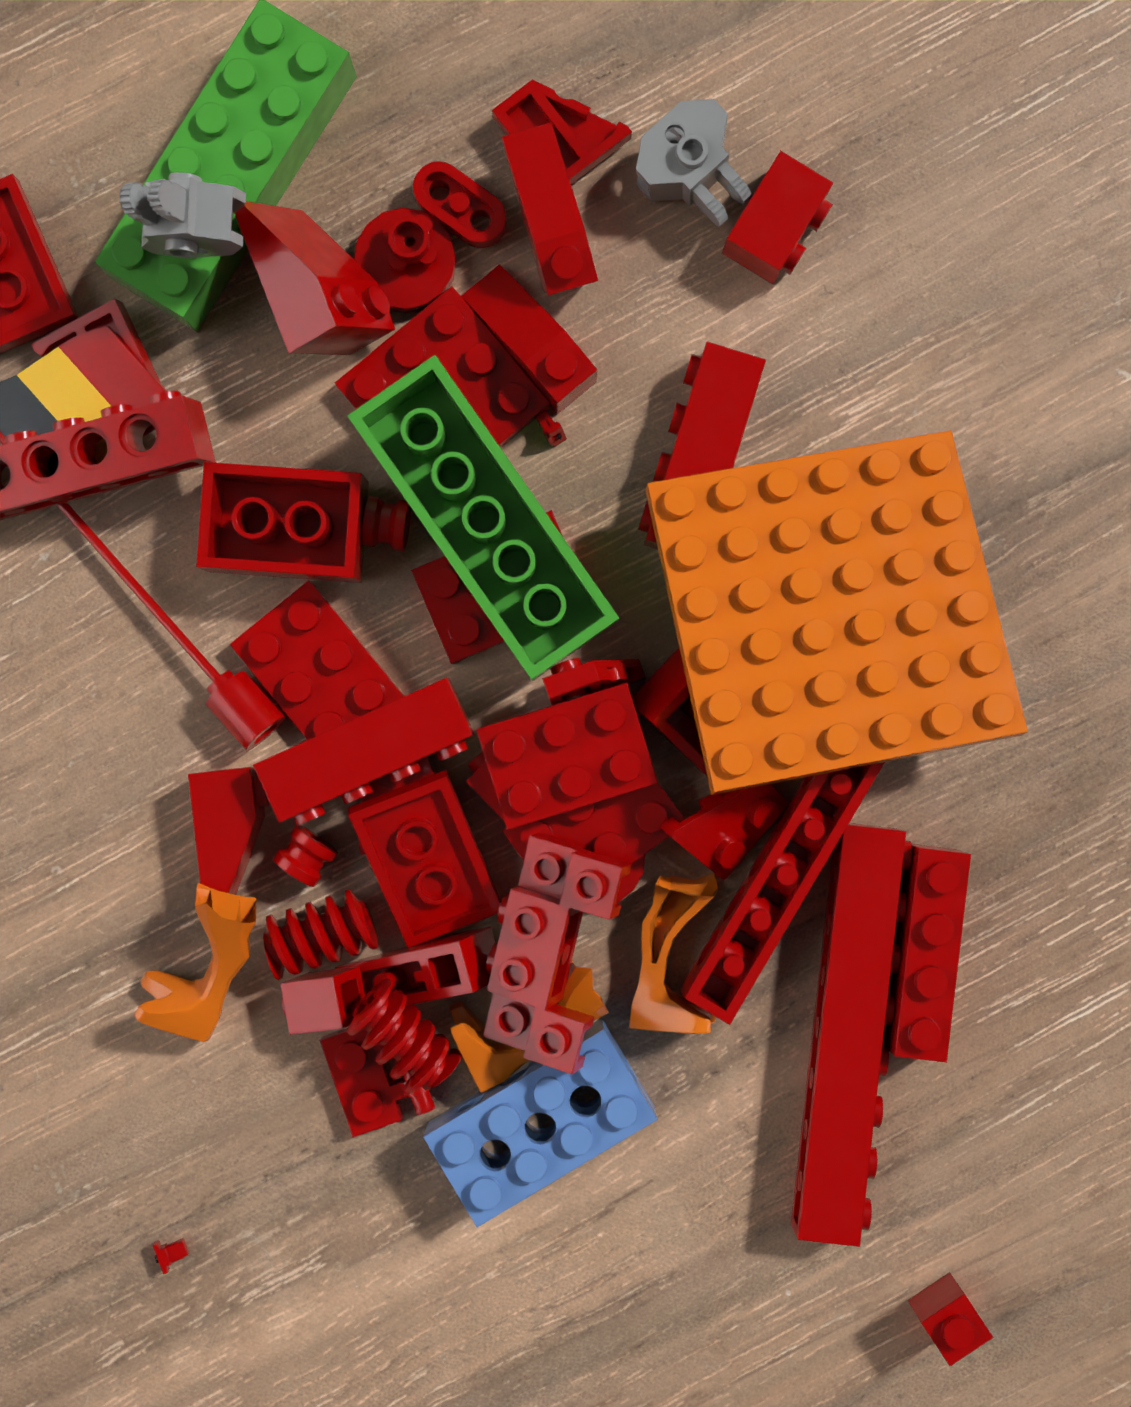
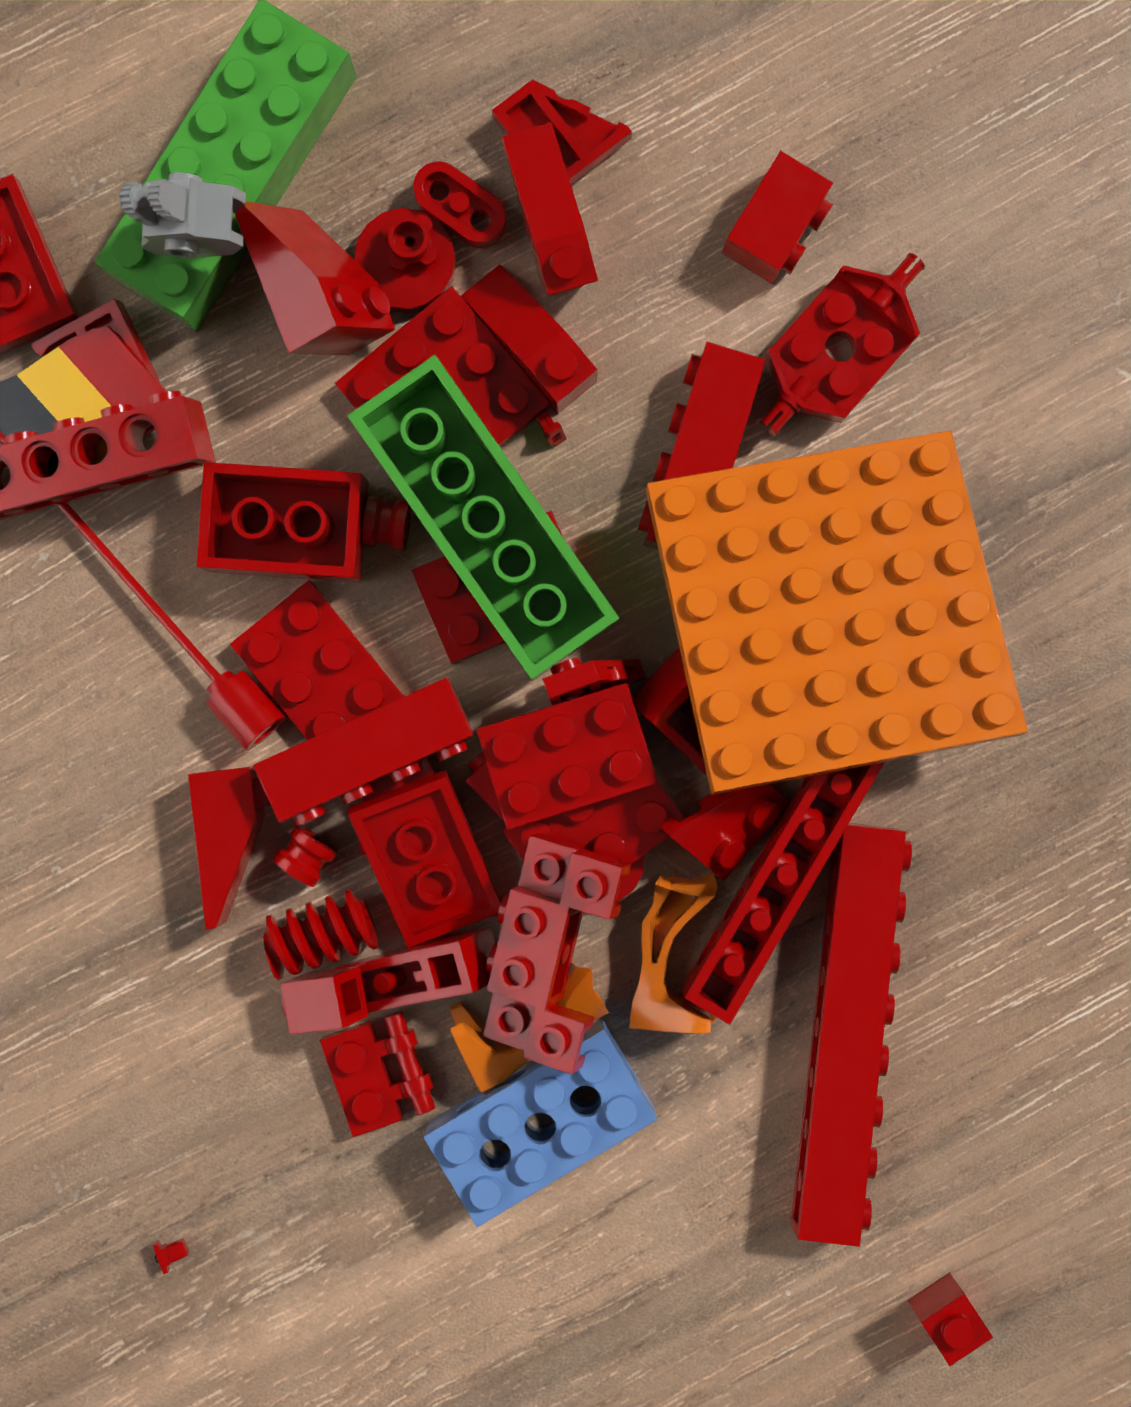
orange animal [134,883,257,1042] -> none
red piece [346,978,461,1095] -> none
light grey hinge [636,99,752,227] -> none
red brick [883,844,971,1063] -> none
none -> red plate [759,253,925,436]

